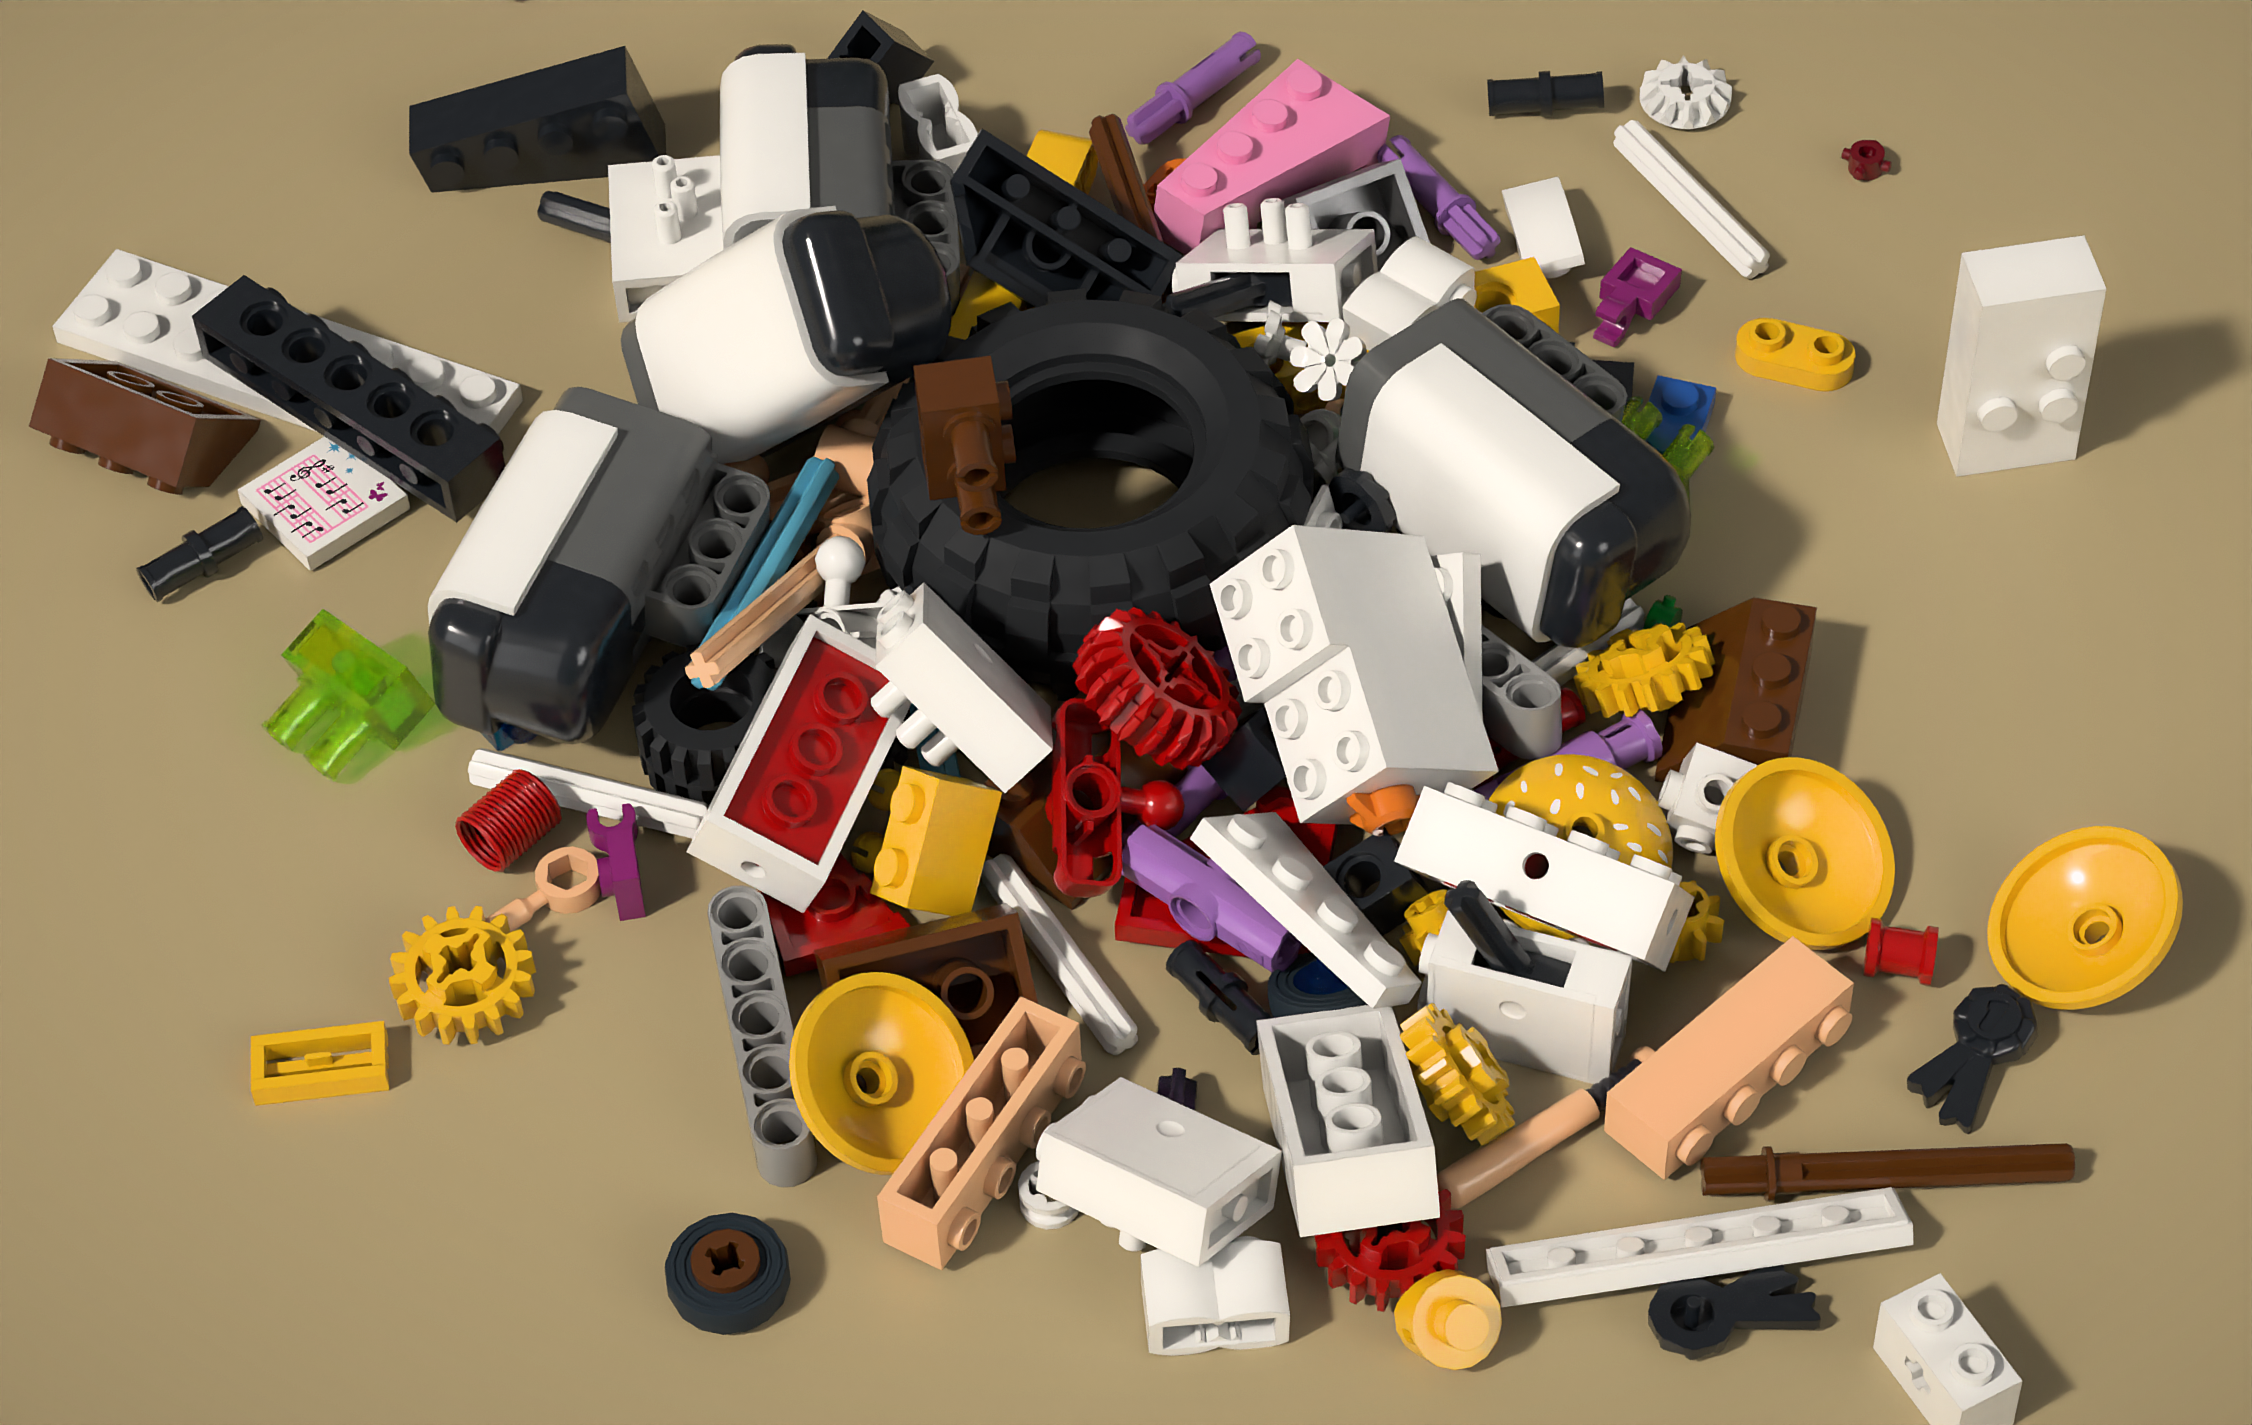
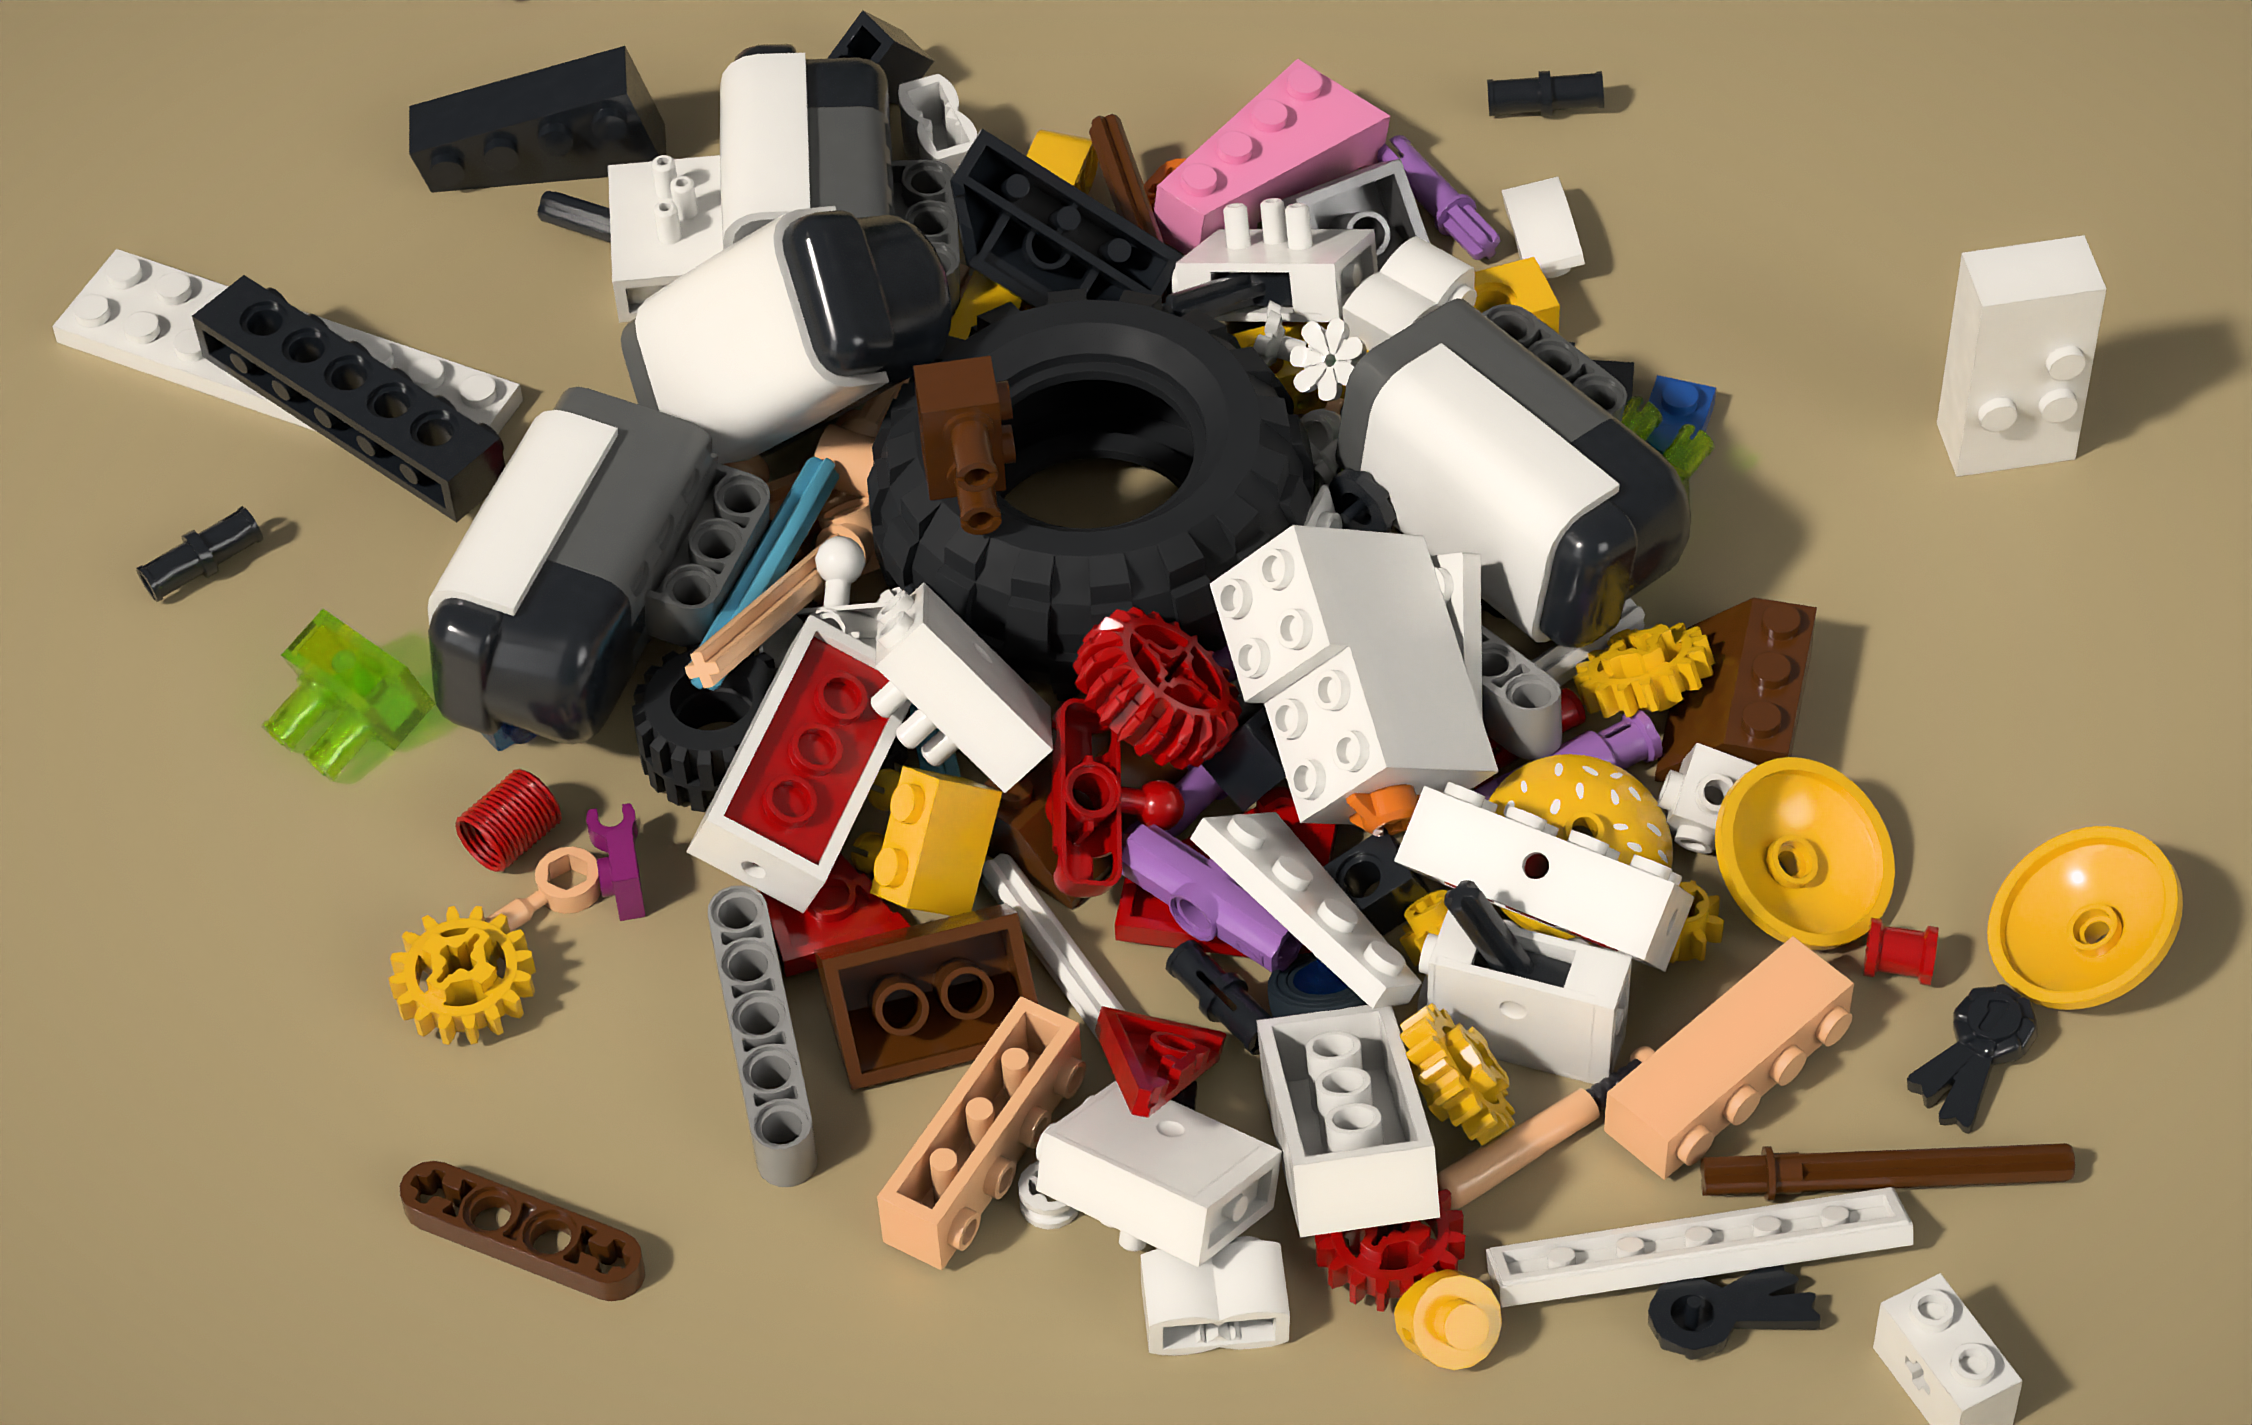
reddish brown slope [29,358,261,495] -> none
white tile [238,436,410,571] -> none
yellow tile [251,1021,390,1106] -> none
white axle [468,748,709,839] -> none
black wheel [665,1212,791,1335] -> none
yellow dish [789,972,974,1175] -> none
medium lavender axle [1125,31,1261,145] -> none
magenta plate [1593,247,1682,347] -> none
white axle [1613,120,1770,279] -> none
white gear [1639,55,1732,129] -> none
green piece [1643,595,1683,630] -> none
yellow plate [1735,318,1856,391] -> none
dark red piece [1841,140,1892,181] -> none
none -> reddish brown beam [399,1161,645,1302]
none -> red wing [1095,1006,1227,1118]

